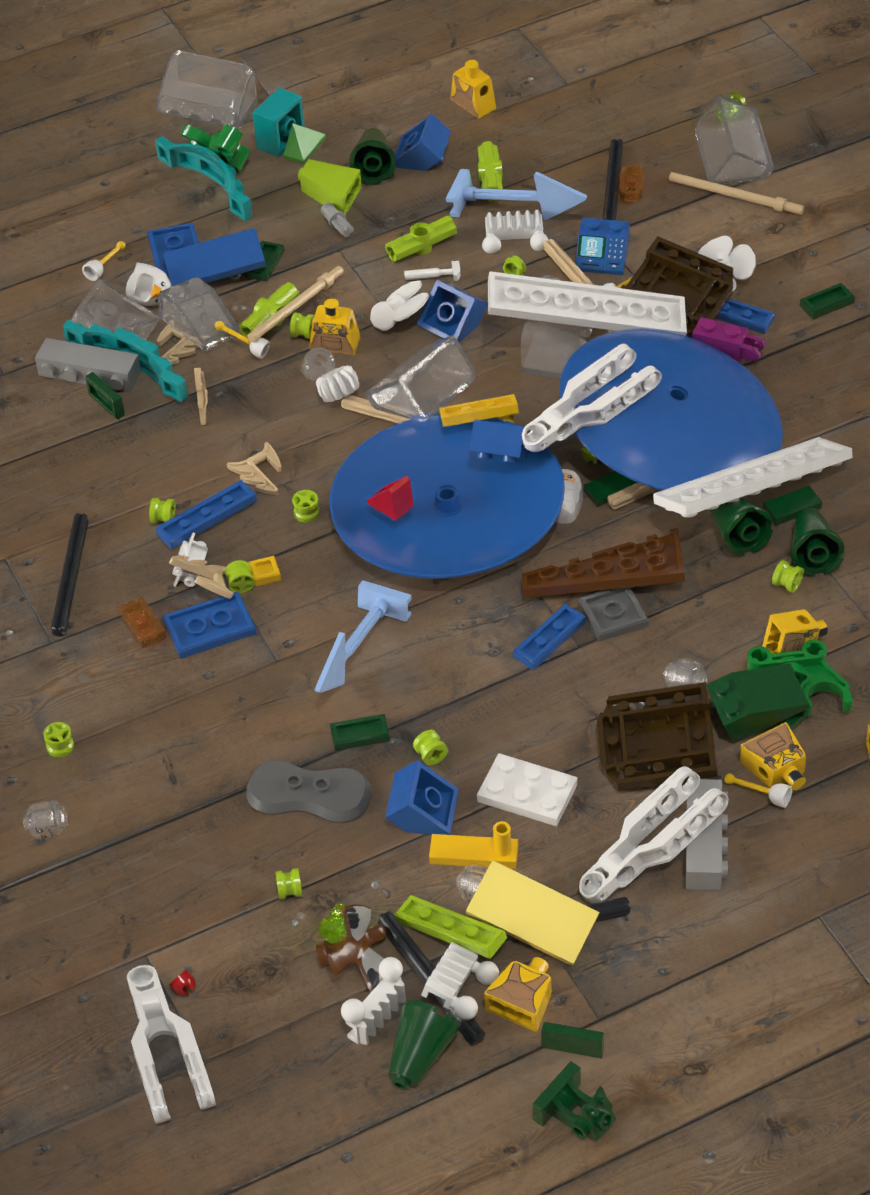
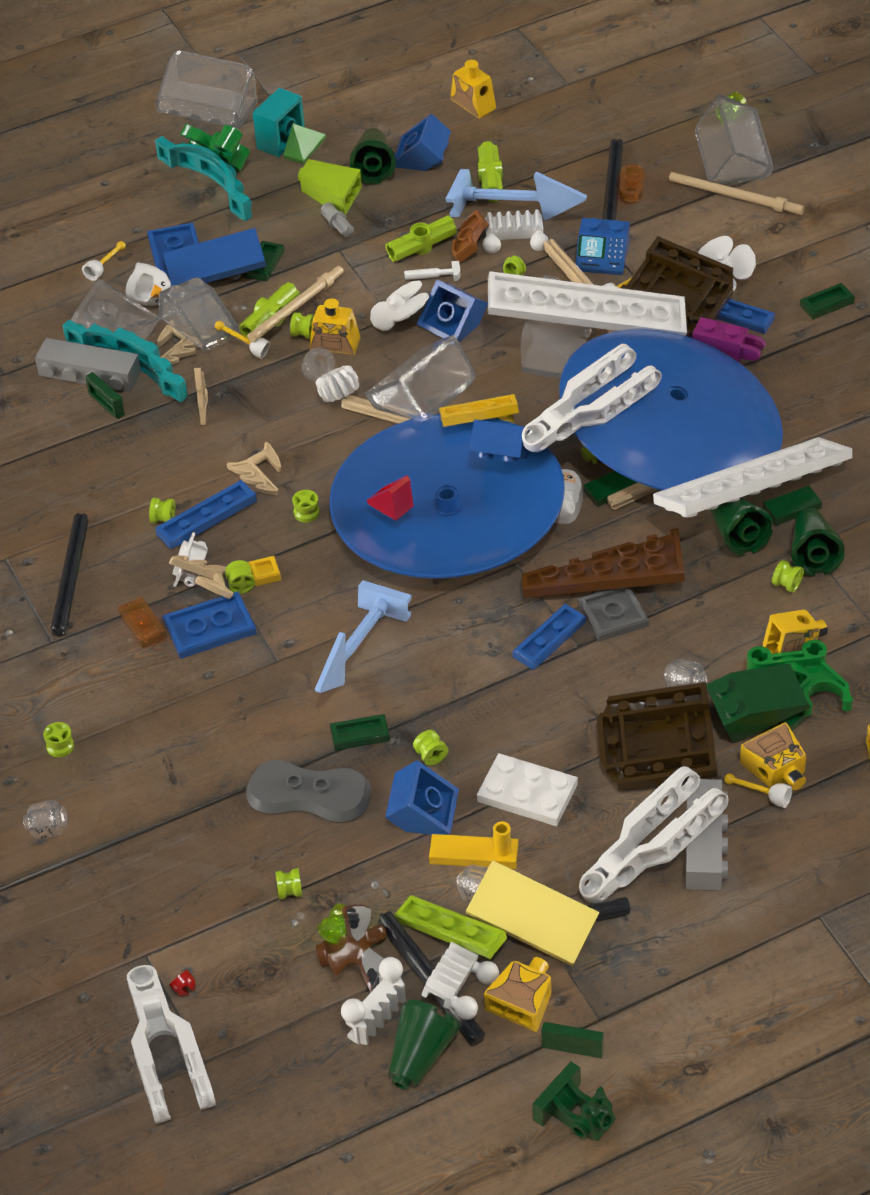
none -> dark orange tile [452,210,489,264]

